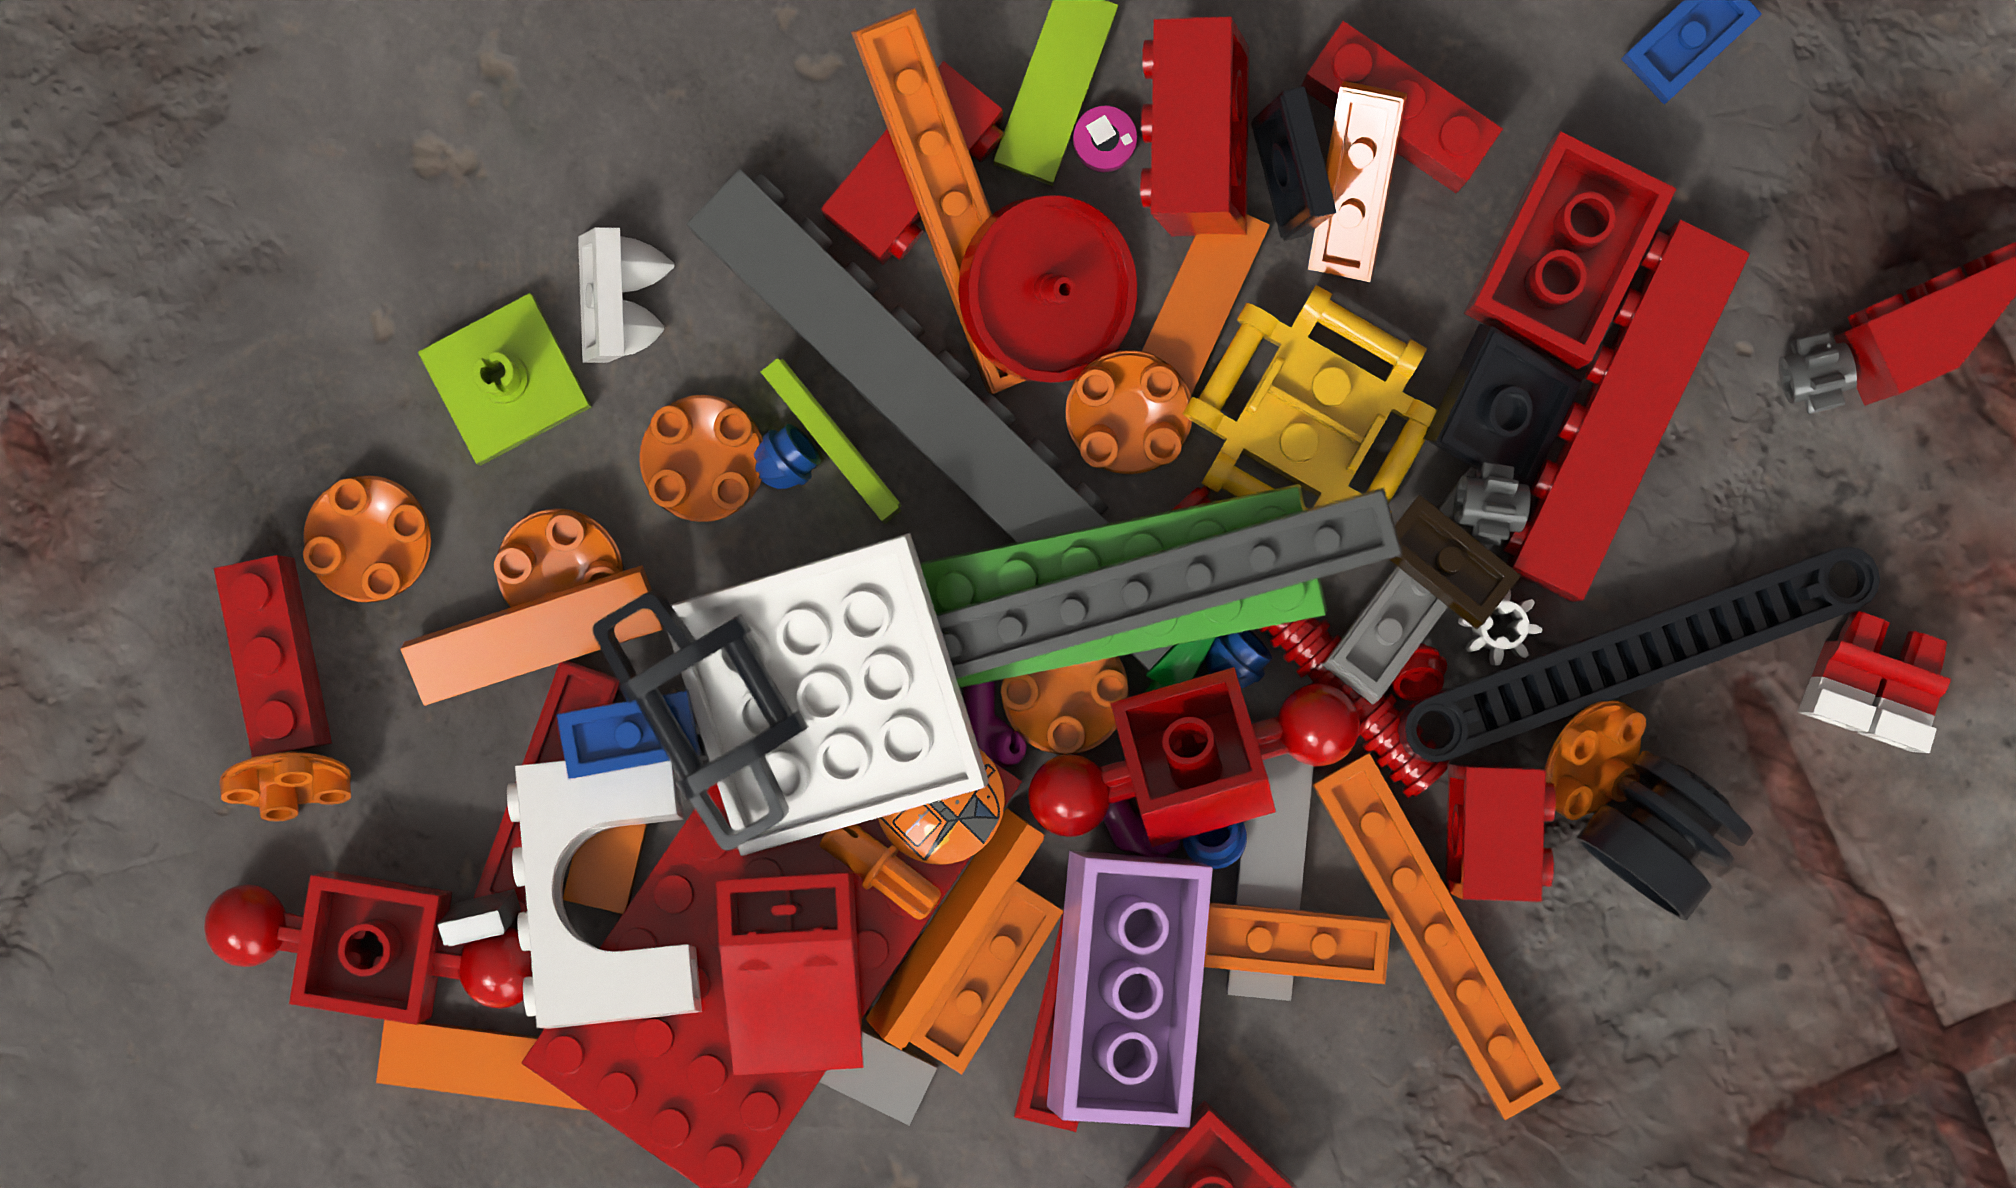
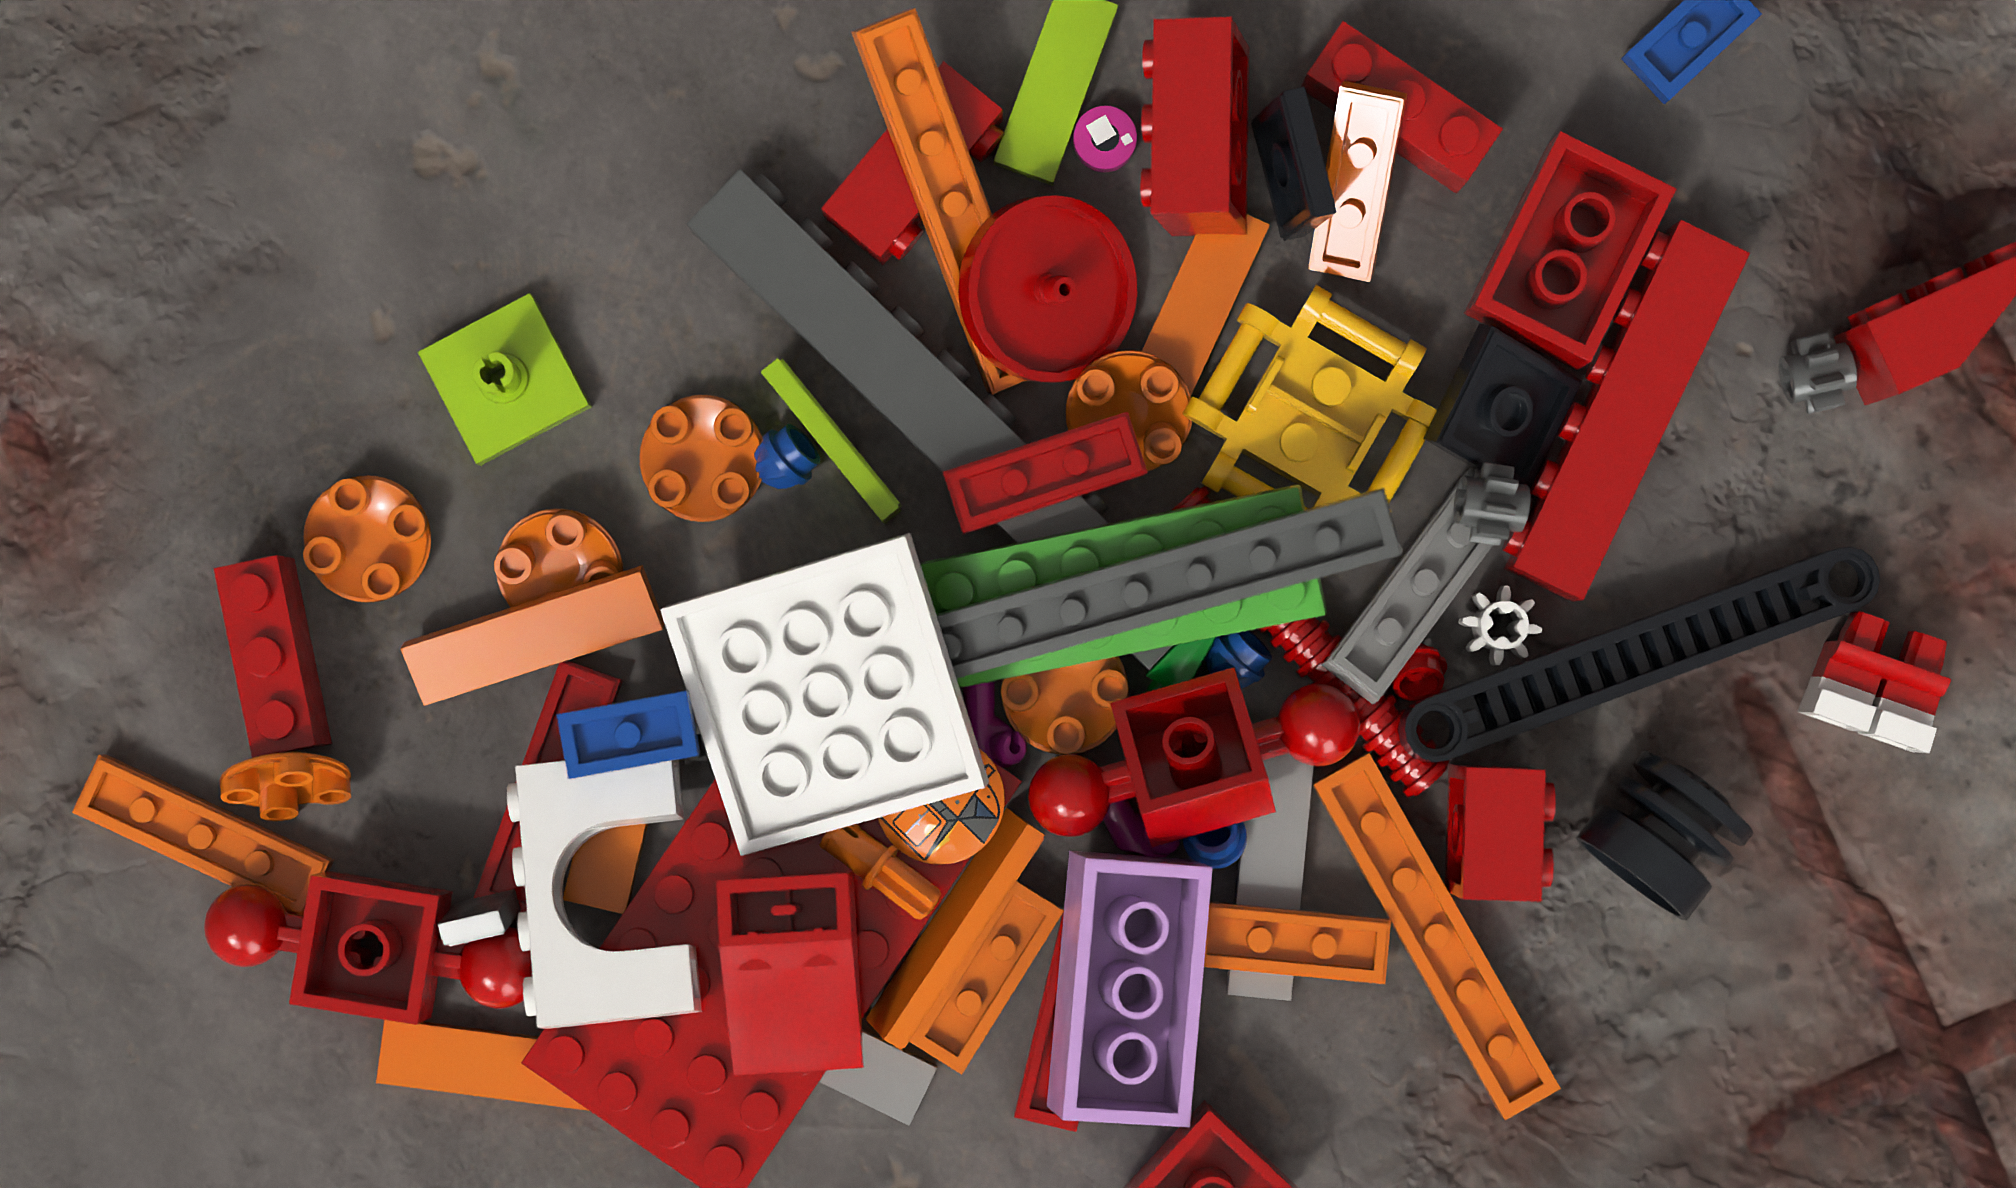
white tile [578,227,674,363] -> none
black bar [592,590,808,851] -> none
dark brown plate [1388,494,1521,630] -> none
orange dish [1545,700,1646,821] -> none
none -> orange tile [72,754,334,915]
none -> red tile [943,411,1148,535]

